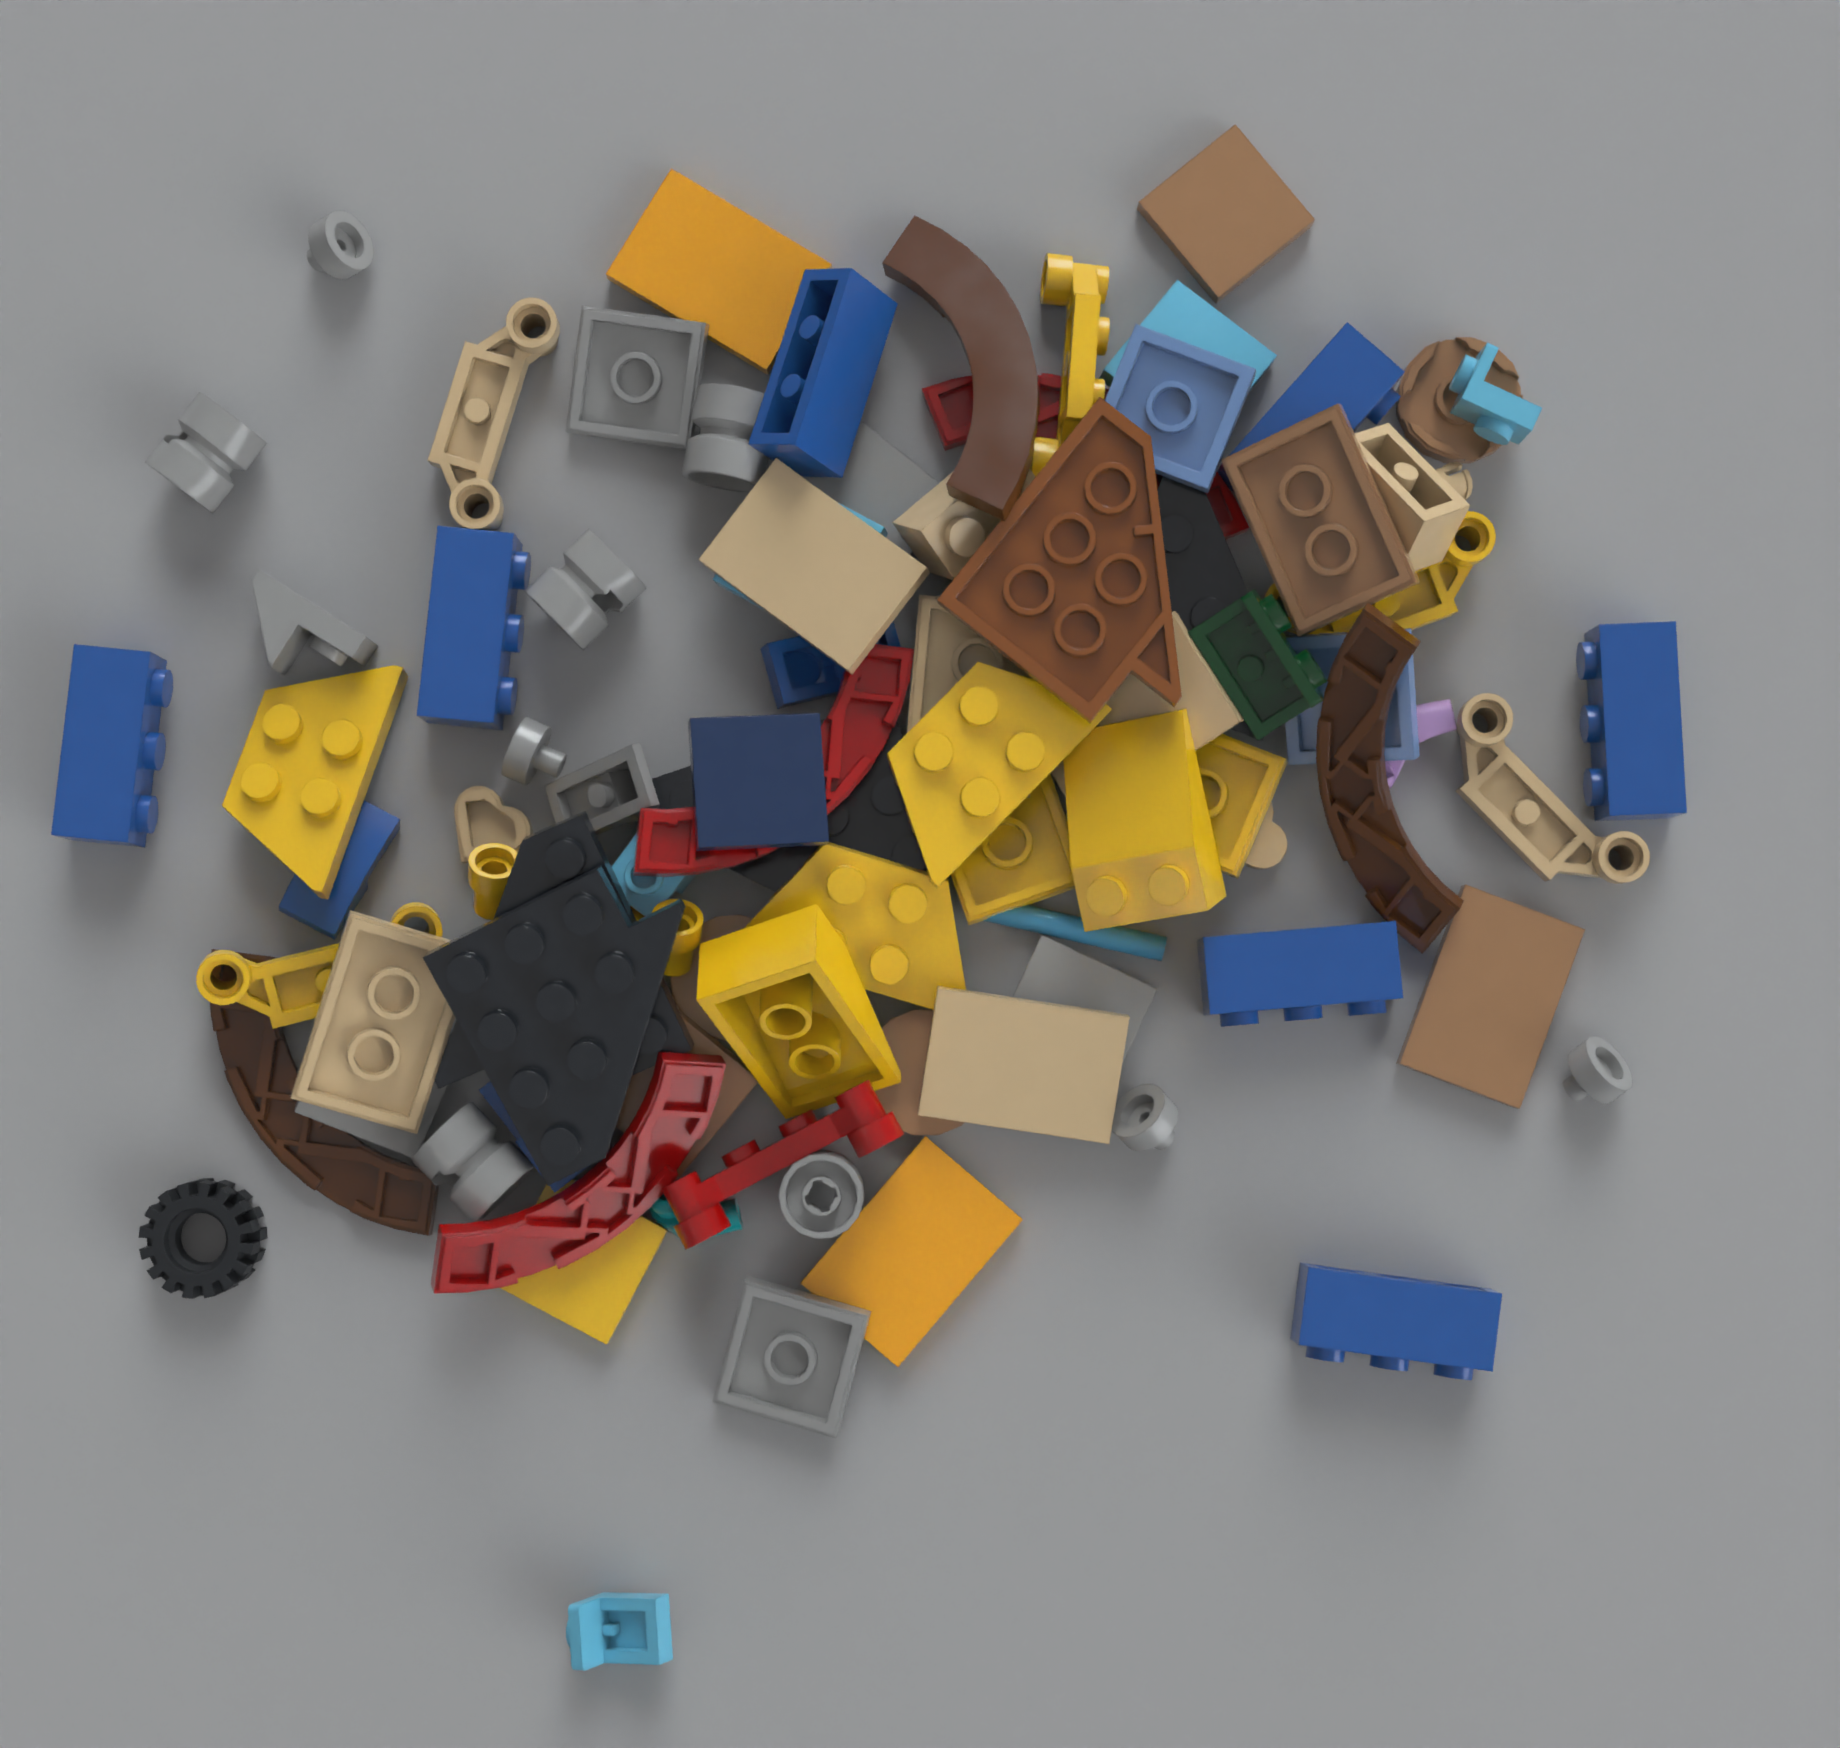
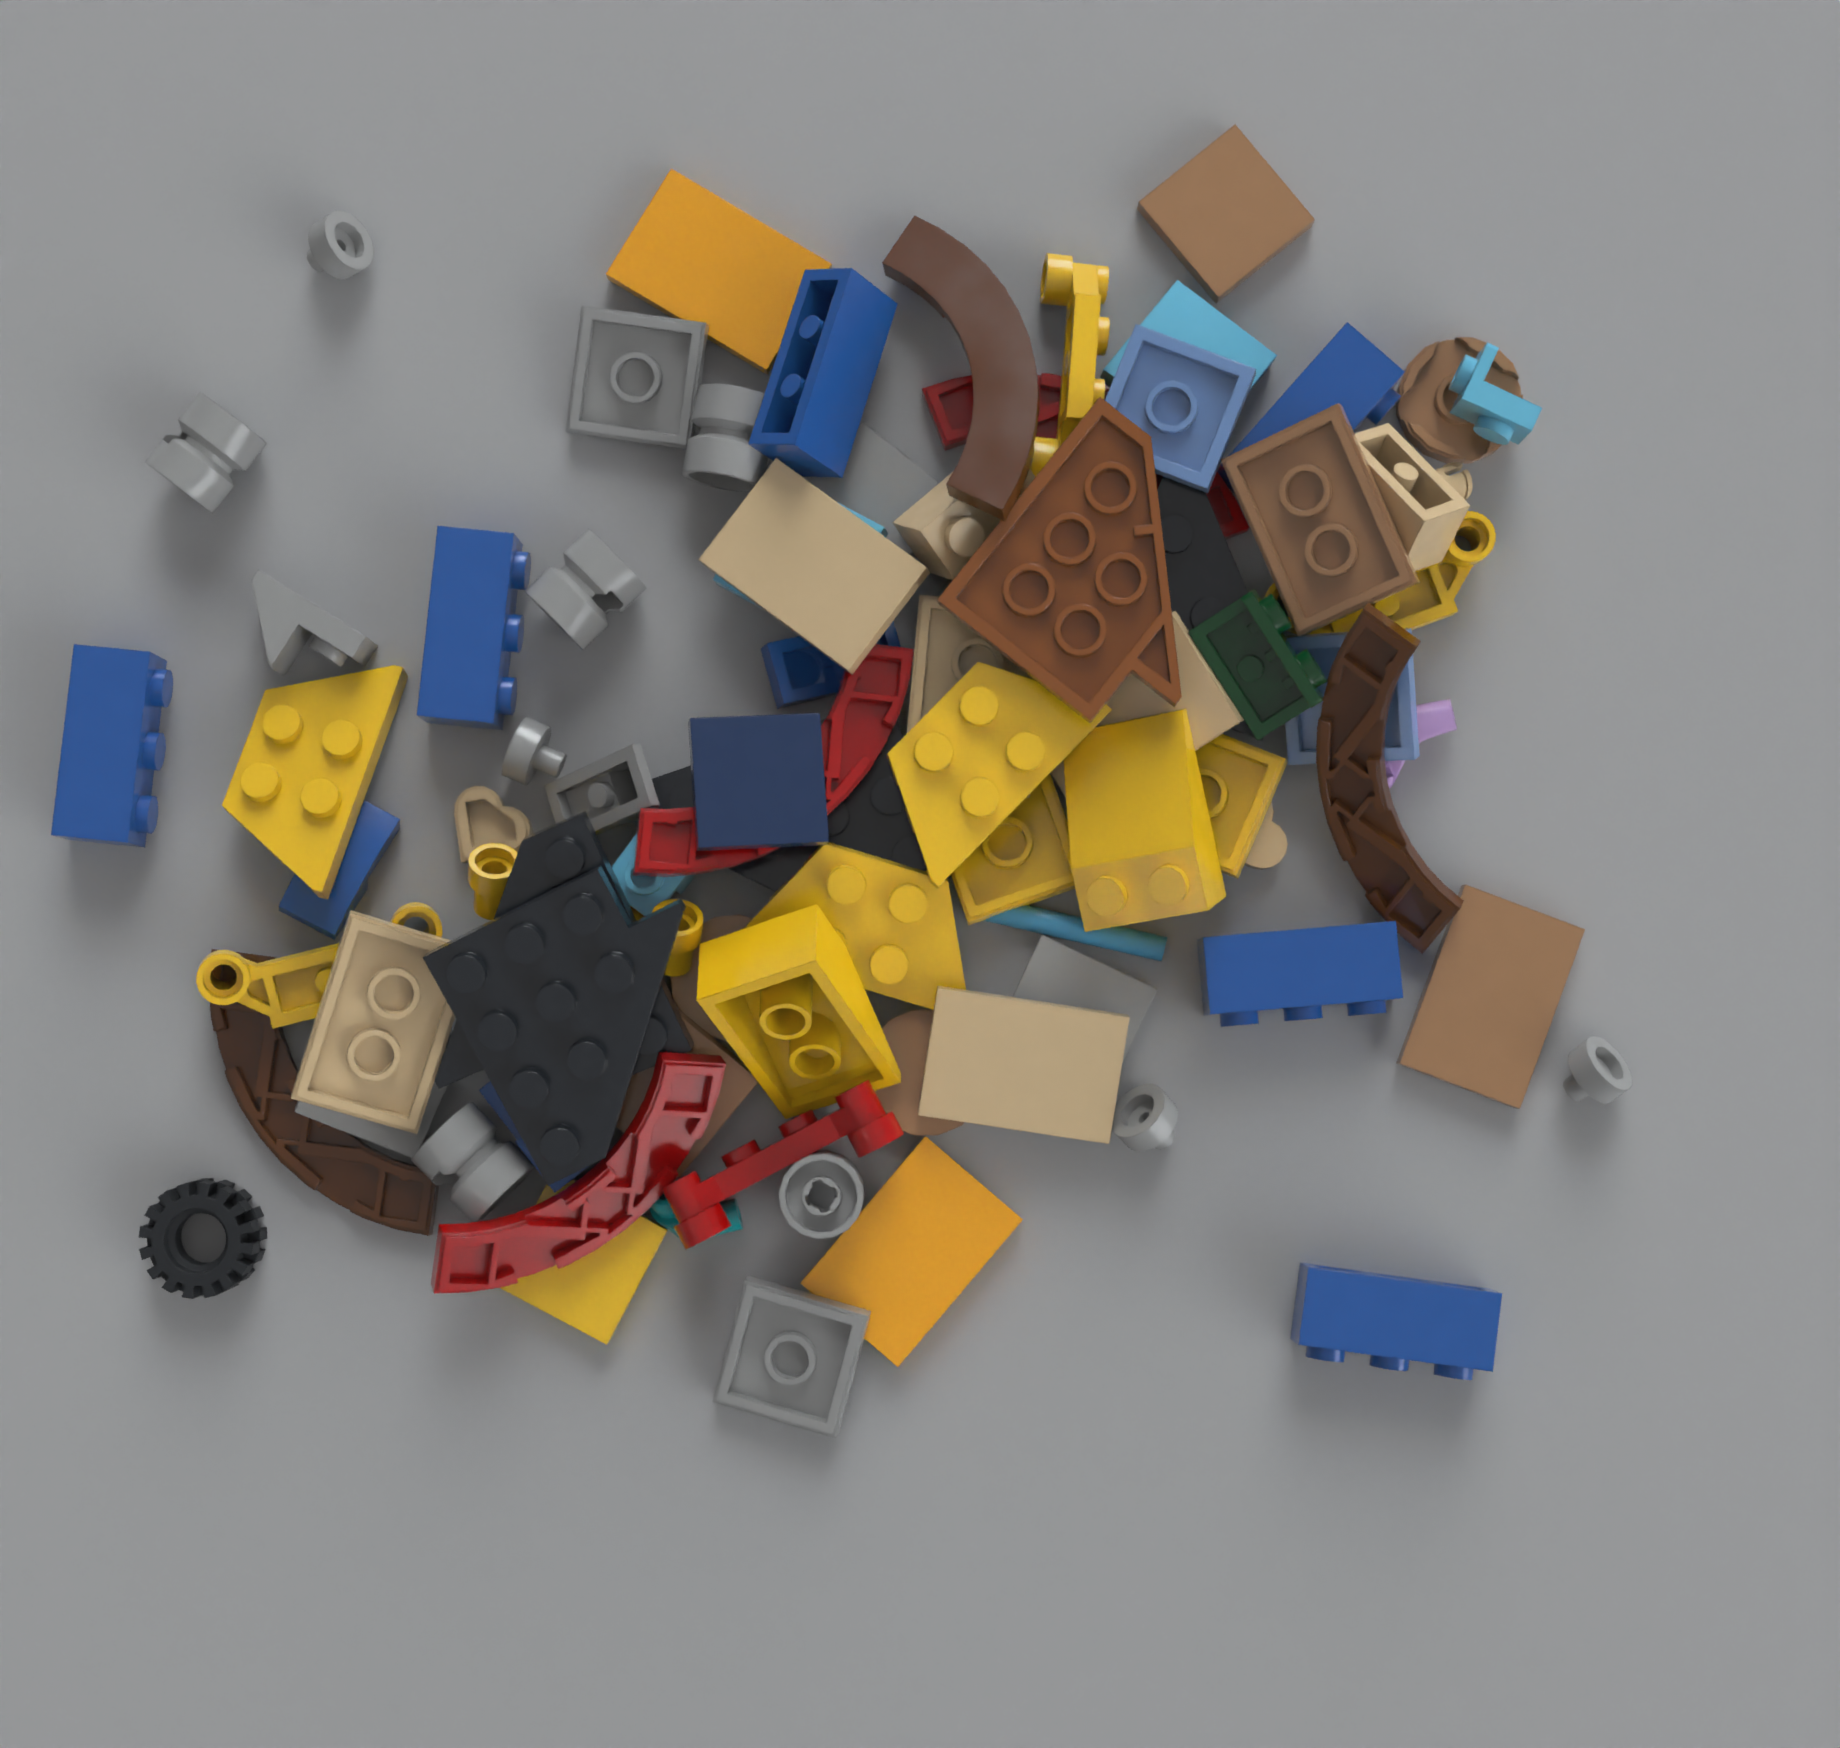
tan plate [427,297,560,531] -> none
medium azure bracket [566,1592,673,1671] -> none
tan plate [1456,693,1650,884] -> none
blue brick [1576,621,1687,821] -> none

